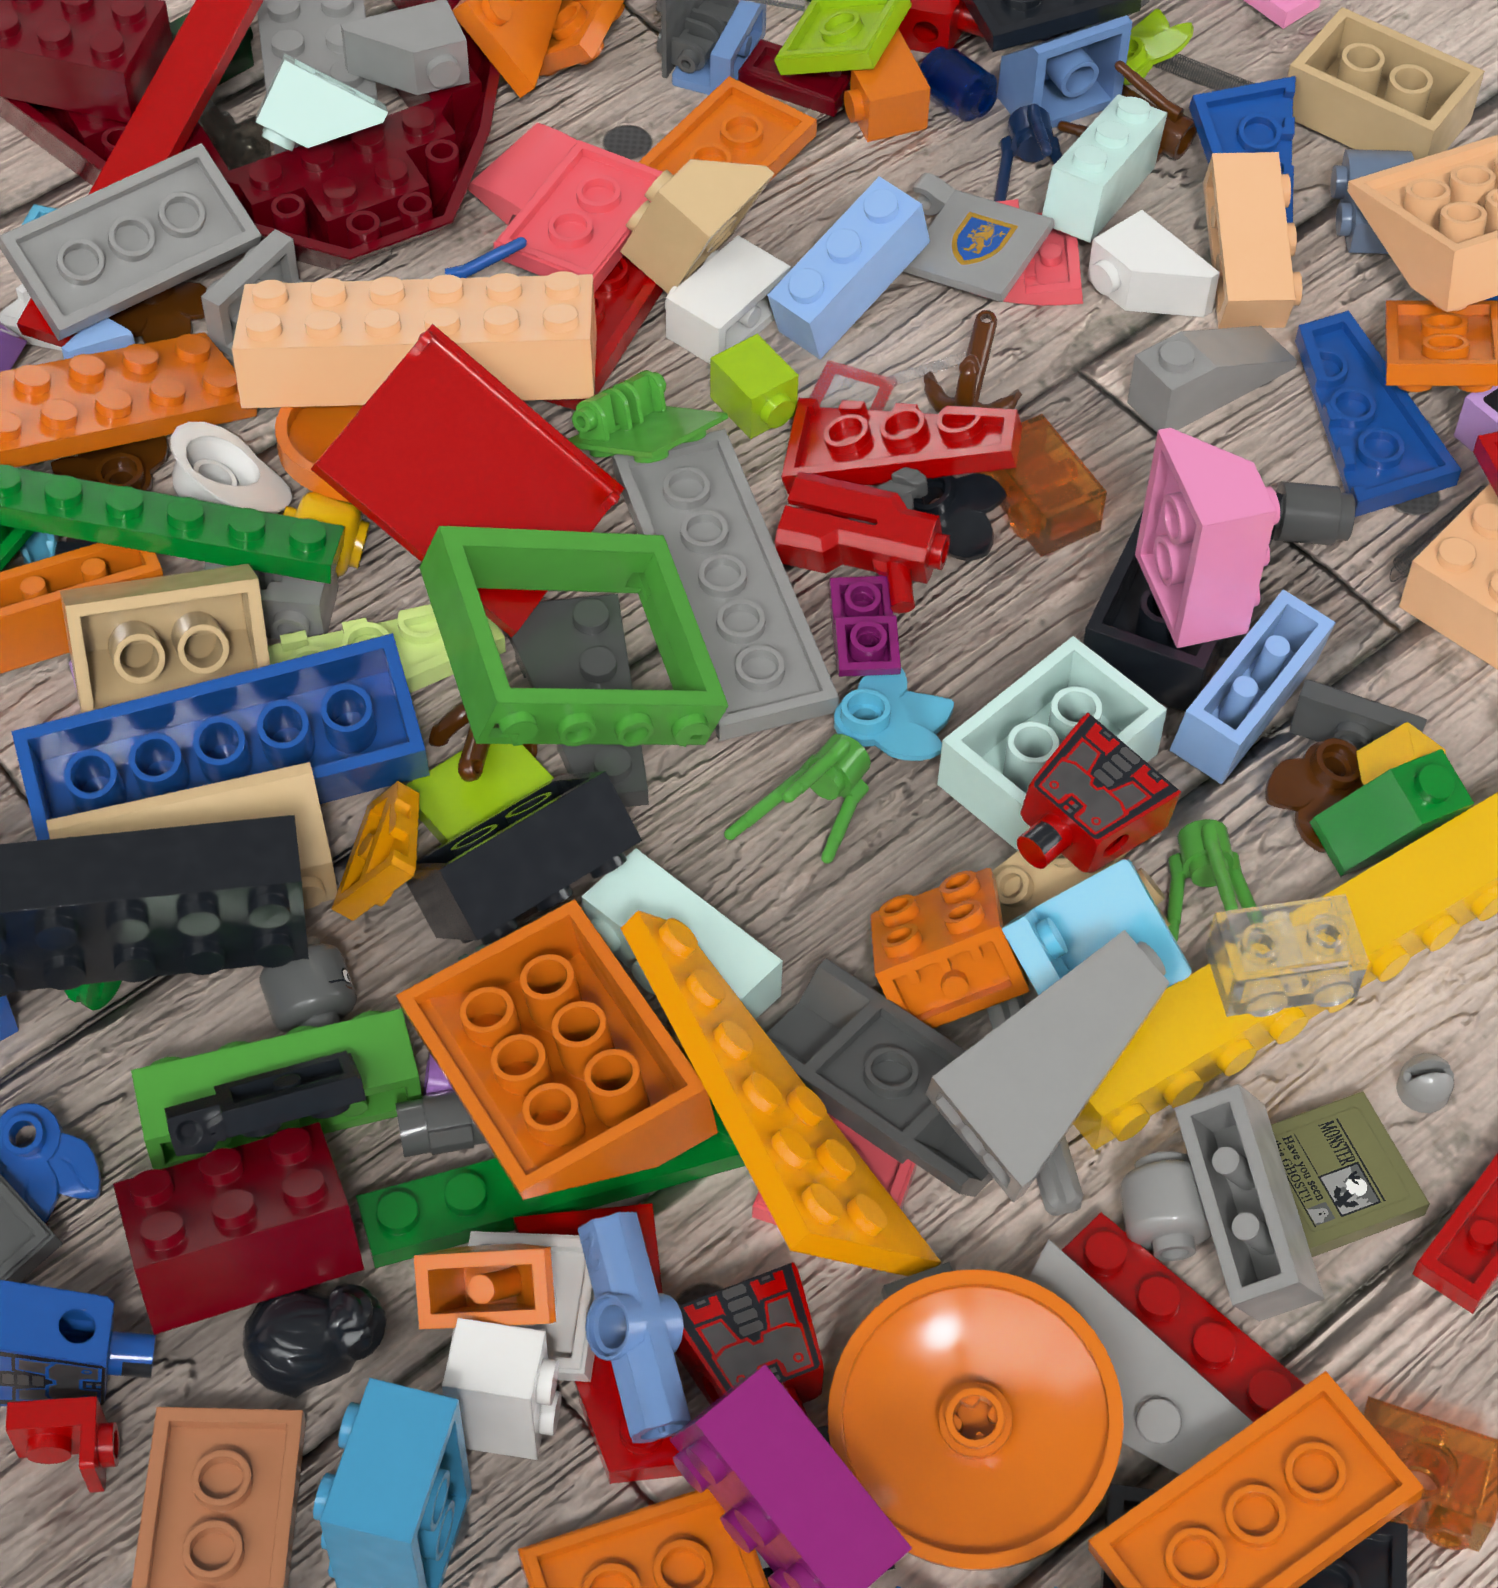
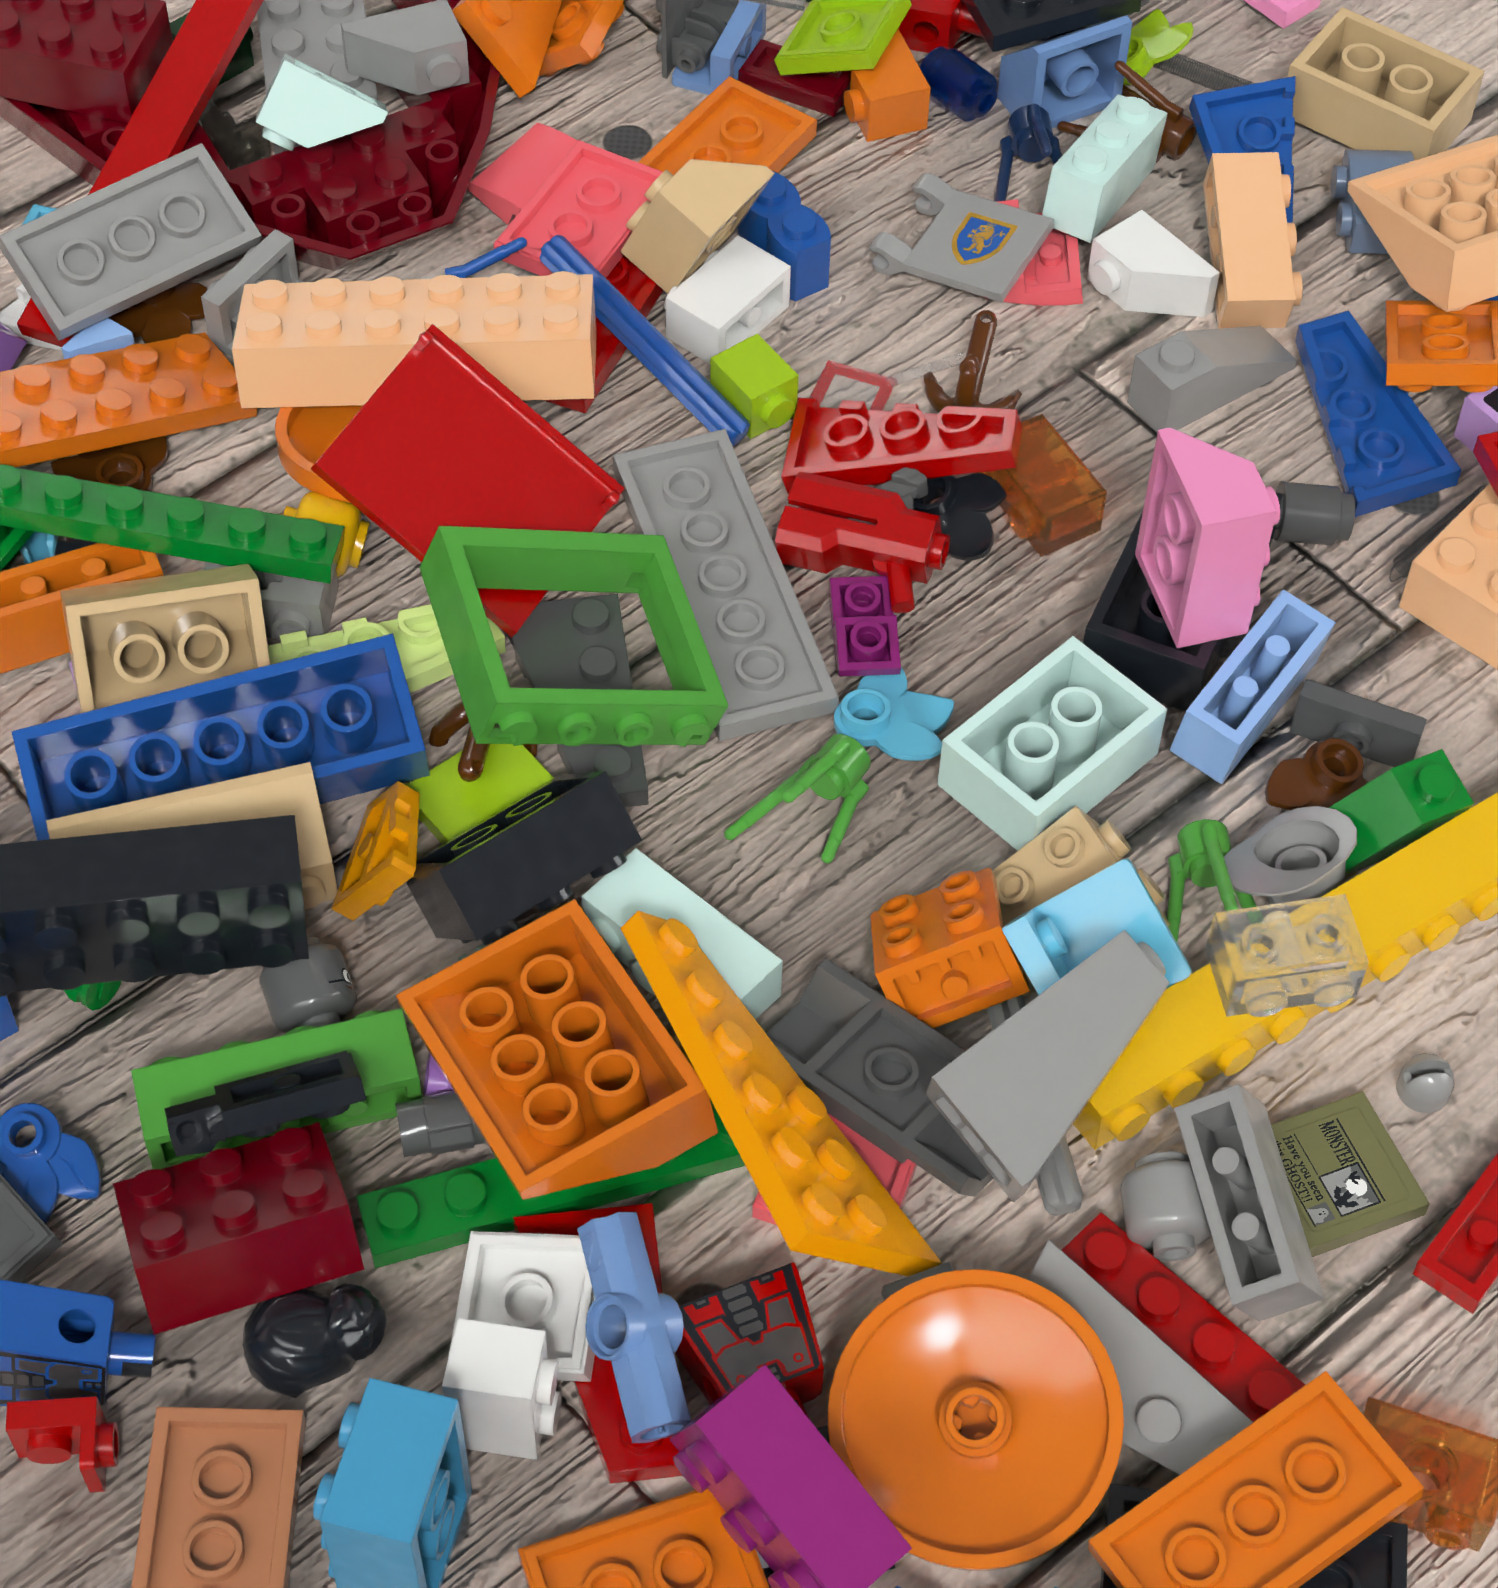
white piece [170,422,292,514] -> none
orange slope [414,1243,556,1330] -> none
bright green hinge [568,370,728,463] -> none
light blue brick [767,176,930,360] -> none
torso [1017,713,1181,873] -> none
yellow slope [1356,722,1447,785] -> none
none -> blue axle [540,235,750,446]
none -> blue brick [738,171,831,302]
none -> light grey piece [1224,806,1357,911]

